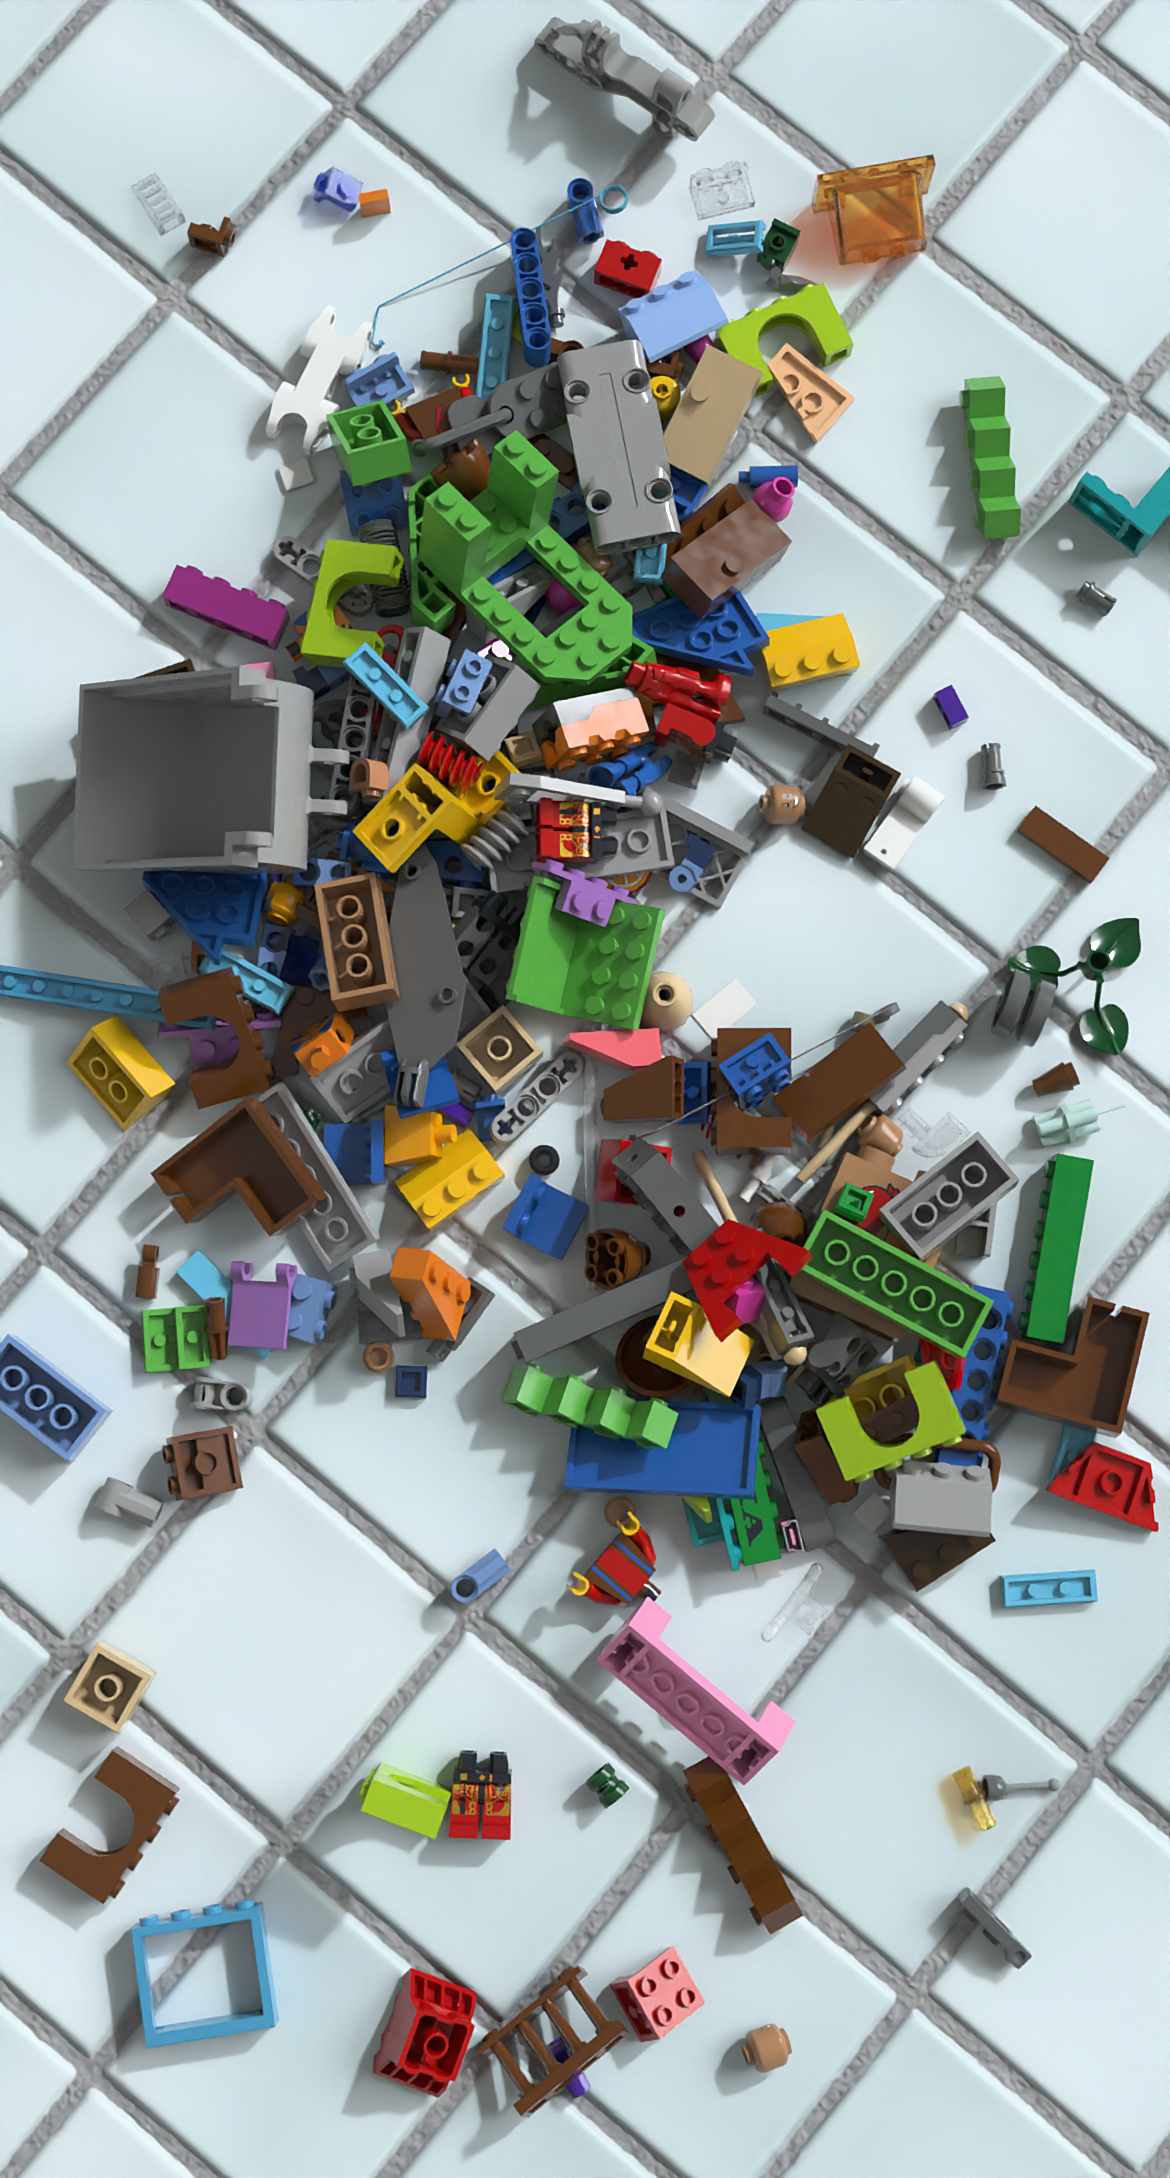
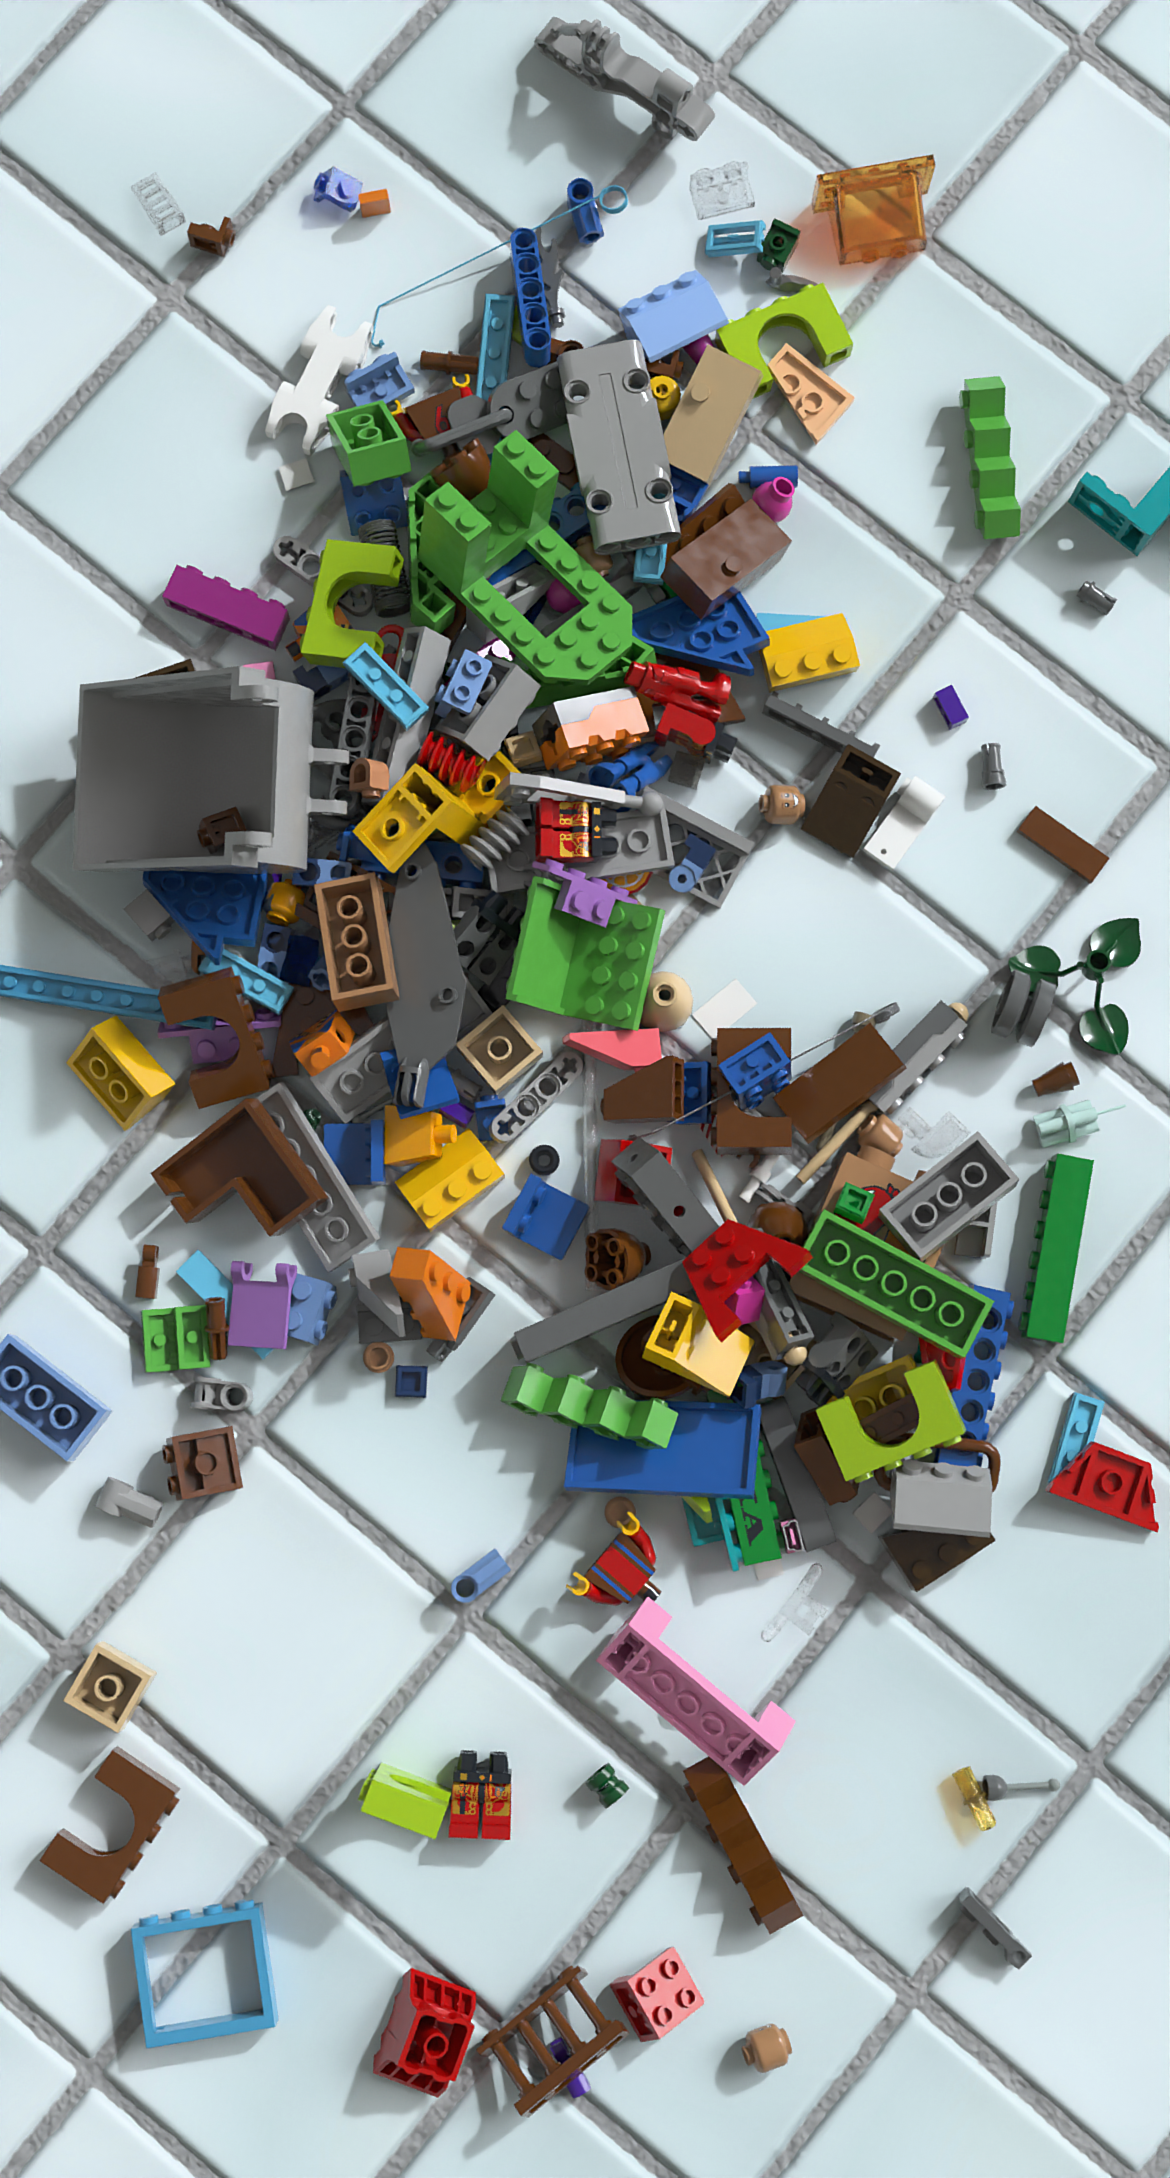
red brick [594,239,662,298] -> none
reddish brown piece [994,1296,1150,1438] -> none
medium azure tile [1000,1569,1098,1608] -> none
none -> reddish brown bracket [197,806,247,854]

